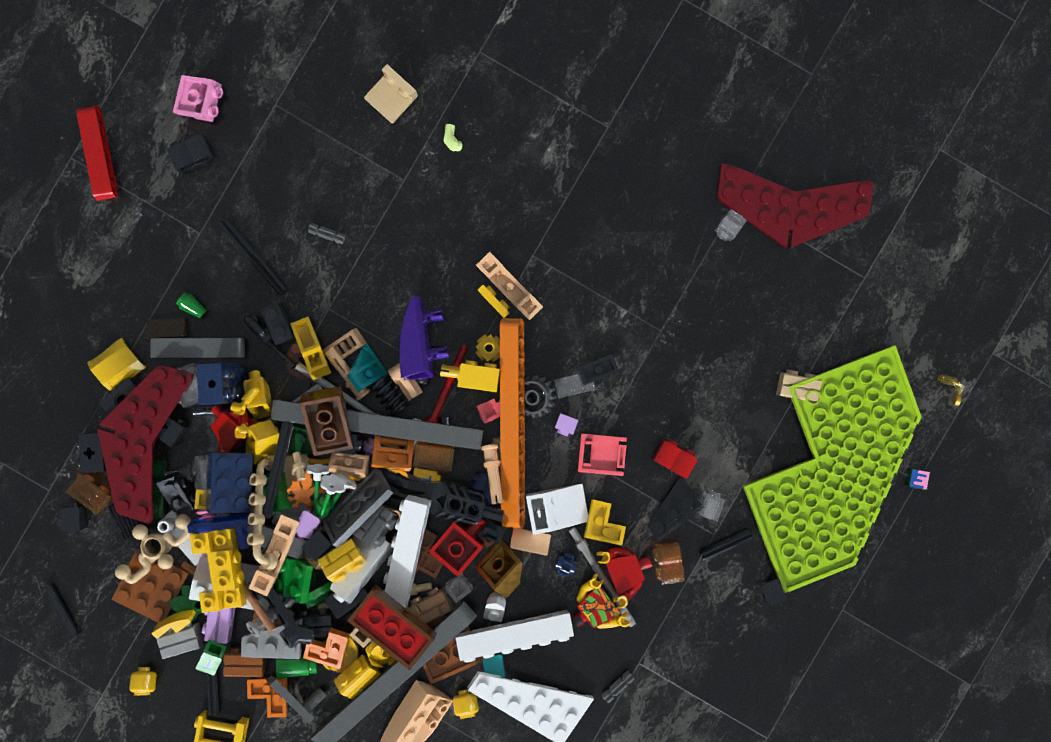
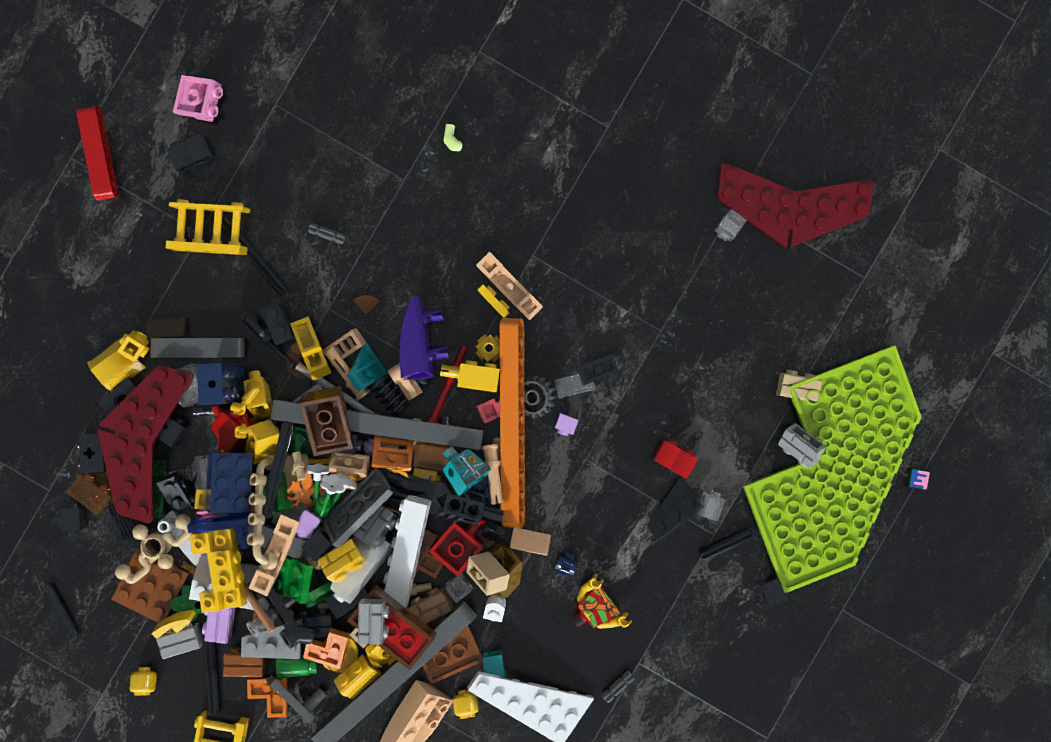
green cone [176,292,206,319] -> none
brick [196,639,227,676] -> none
tan bracket [364,64,418,123] -> none
white brick [455,610,574,662] -> none
white slope [526,484,588,535] -> none
light grey bar [569,527,636,627] -> none
coral container [578,433,627,476] -> none
yellow plate [584,500,626,546] -> none
red torso [597,547,652,609] -> none
clear orange brick [652,541,685,585] -> none
clear yellow piece [938,375,965,406] -> none
none -> yellow brick [117,330,150,362]
none -> yellow fence [166,199,250,255]
none -> reddish brown tile [353,295,381,315]
none -> light grey brick [358,599,389,645]
none -> teal torso [443,446,491,496]
none -> tan brick [467,551,510,596]
none -> light grey brick [778,423,827,468]

